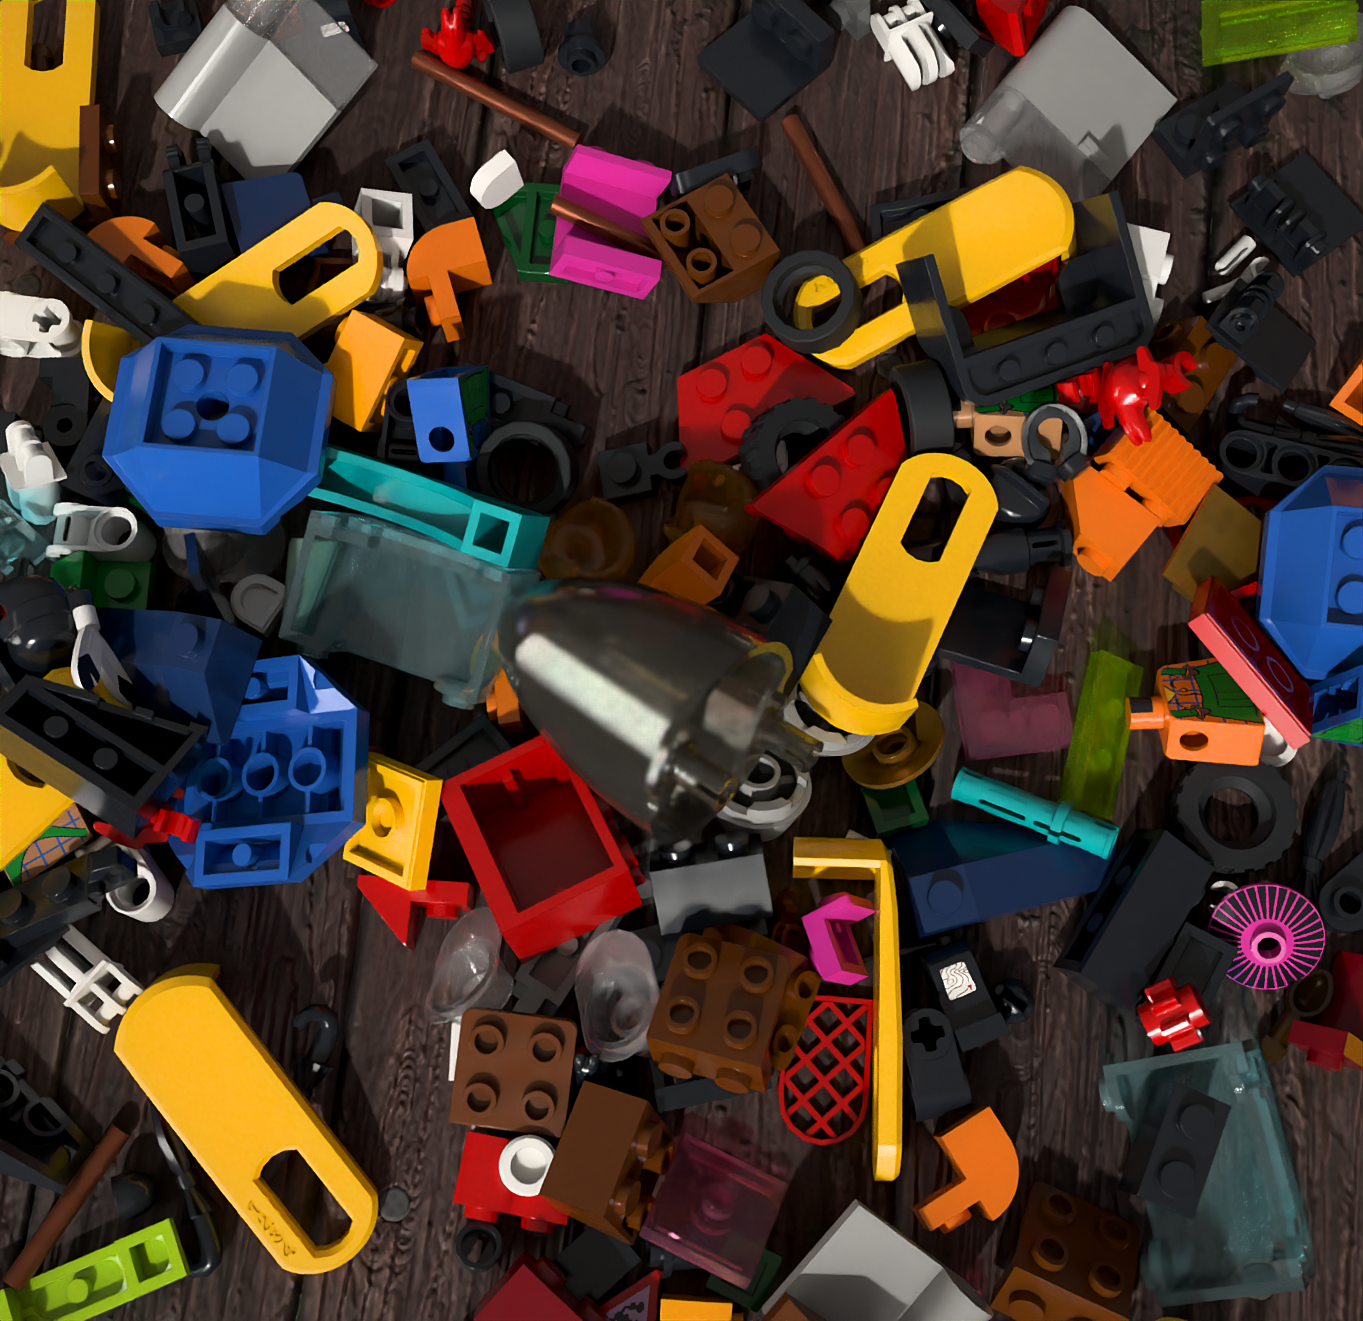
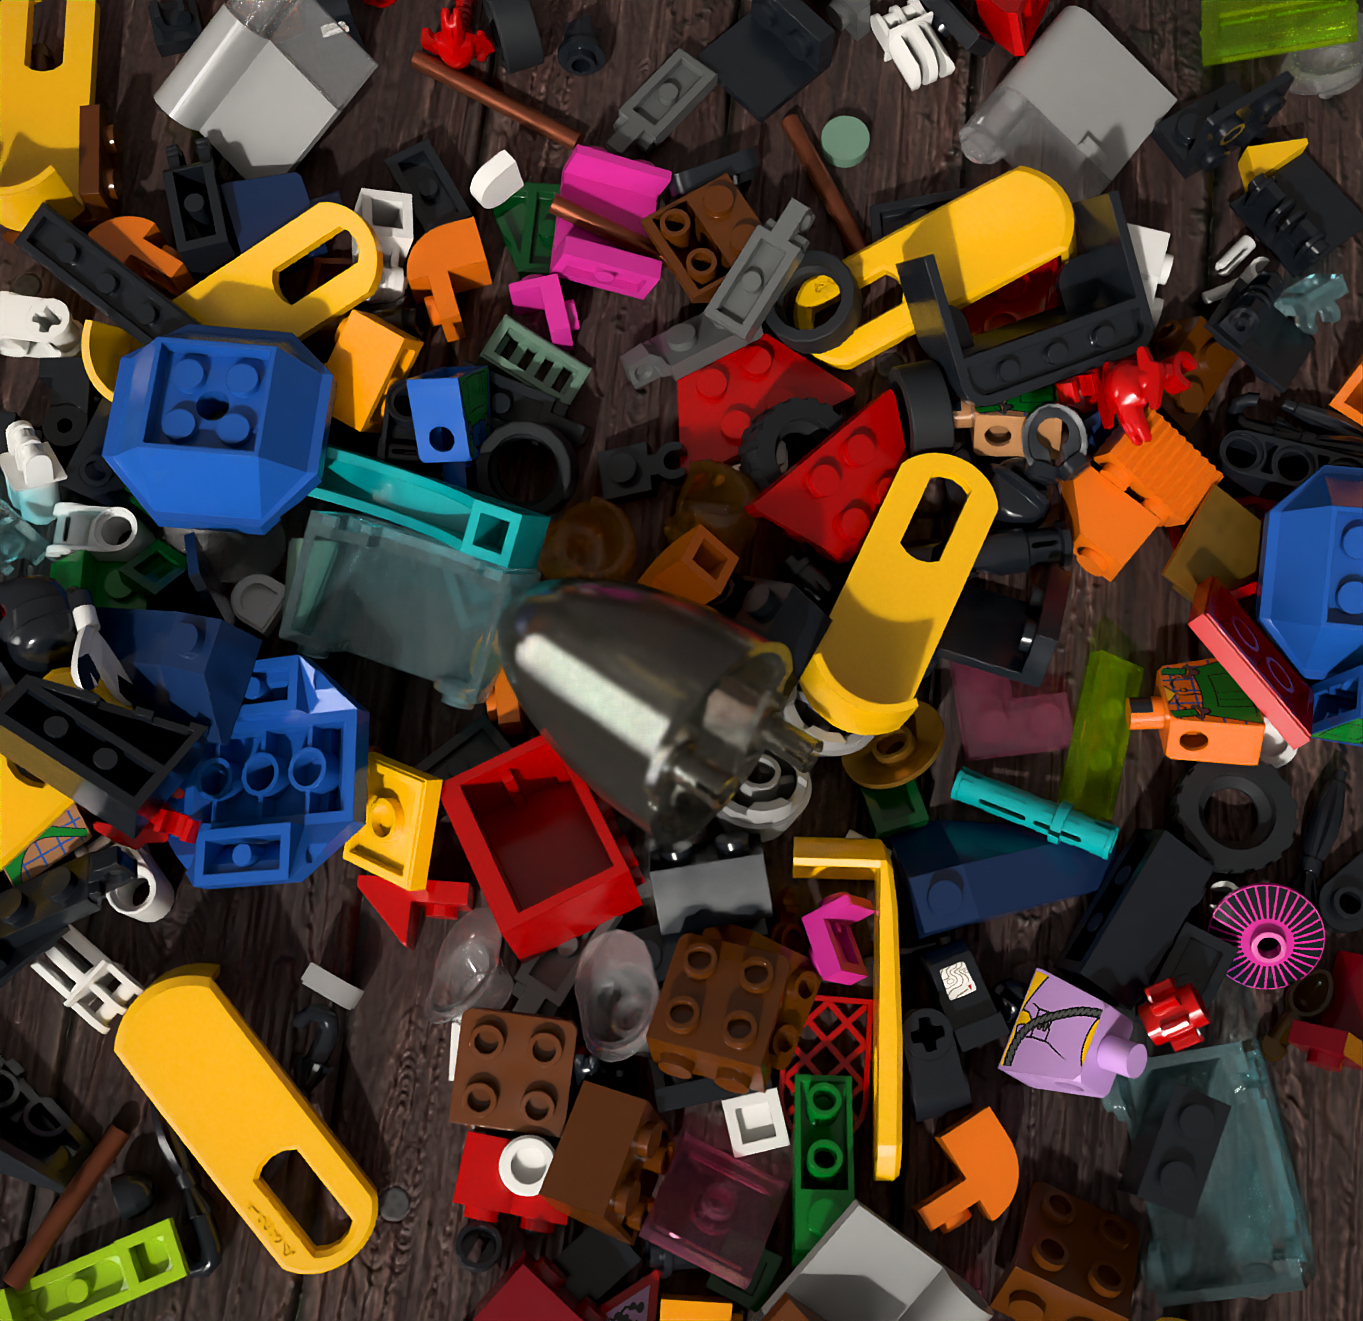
none -> dark green plate [118,539,192,609]
none -> light grey tile [301,962,365,1010]
none -> sand green slope [476,314,592,405]
none -> dark pink bracket [508,273,580,352]
none -> dark grey hinge [606,48,718,160]
none -> dark grey hinge [620,312,764,389]
none -> dark grey hinge [704,198,816,344]
none -> white tile [721,1087,790,1158]
none -> green slope [791,1074,855,1267]
none -> sand green tile [820,116,870,168]
none -> lavender torso [998,968,1147,1098]
none -> yellow piece [1237,138,1308,193]
none -> clear light blue tile [1274,274,1349,335]

